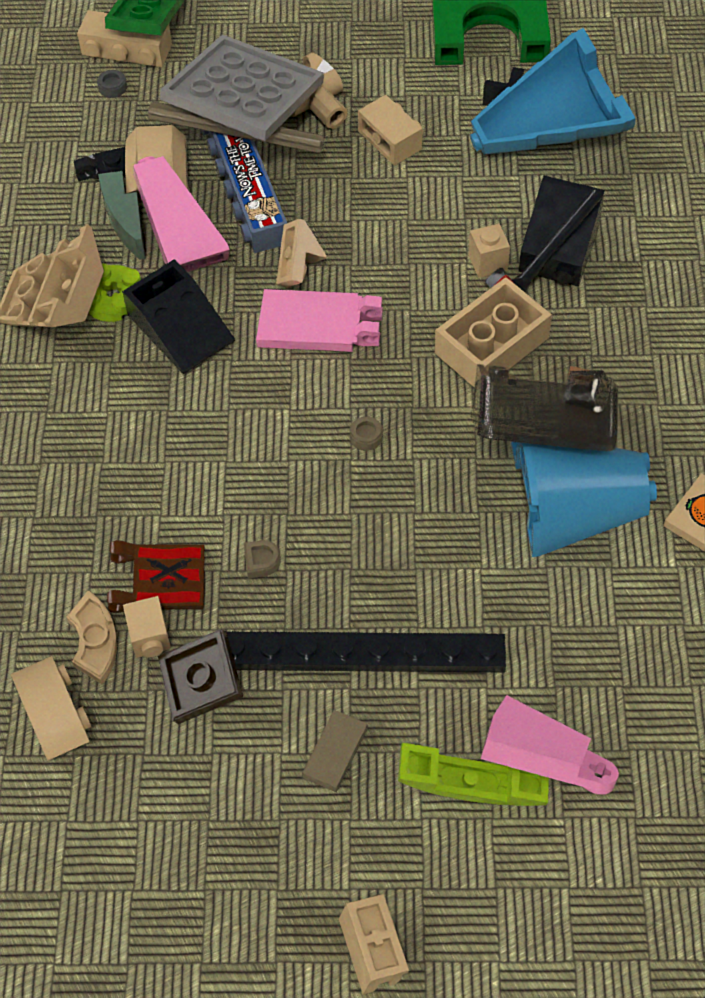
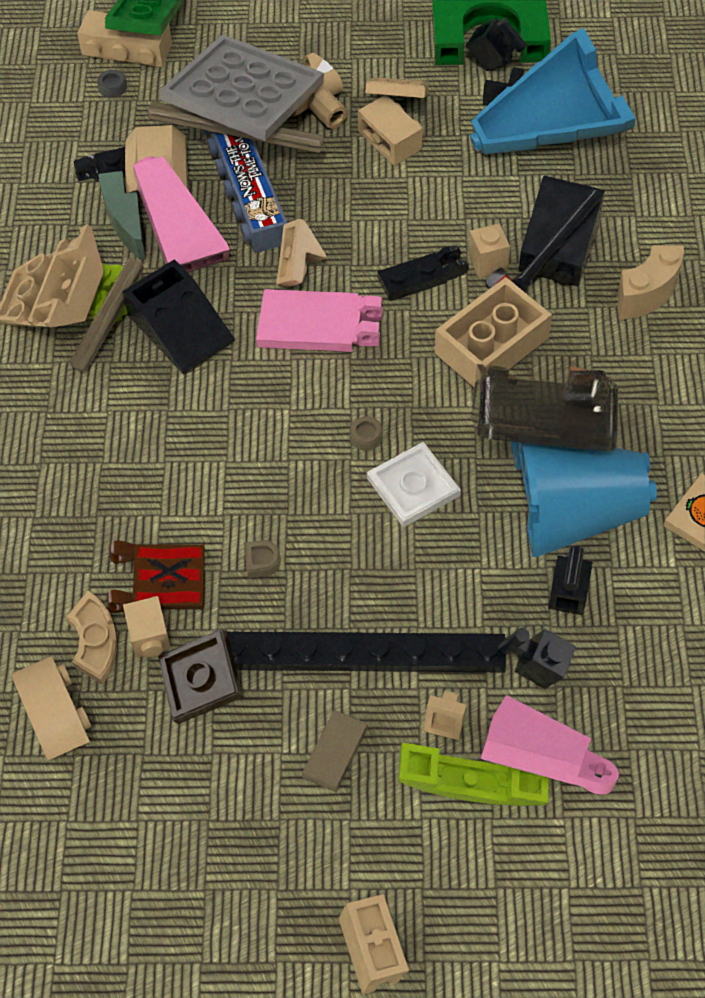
none -> dark tan axle [70,258,144,373]
none -> tan tile [365,77,430,98]
none -> white tile [367,442,461,528]
none -> black hinge [377,245,469,301]
none -> tan tile [423,690,467,740]
none -> black brick [466,18,527,71]
none -> black brick [498,628,576,689]
none -> black brick [548,546,593,615]
none -> tan brick [617,245,684,319]

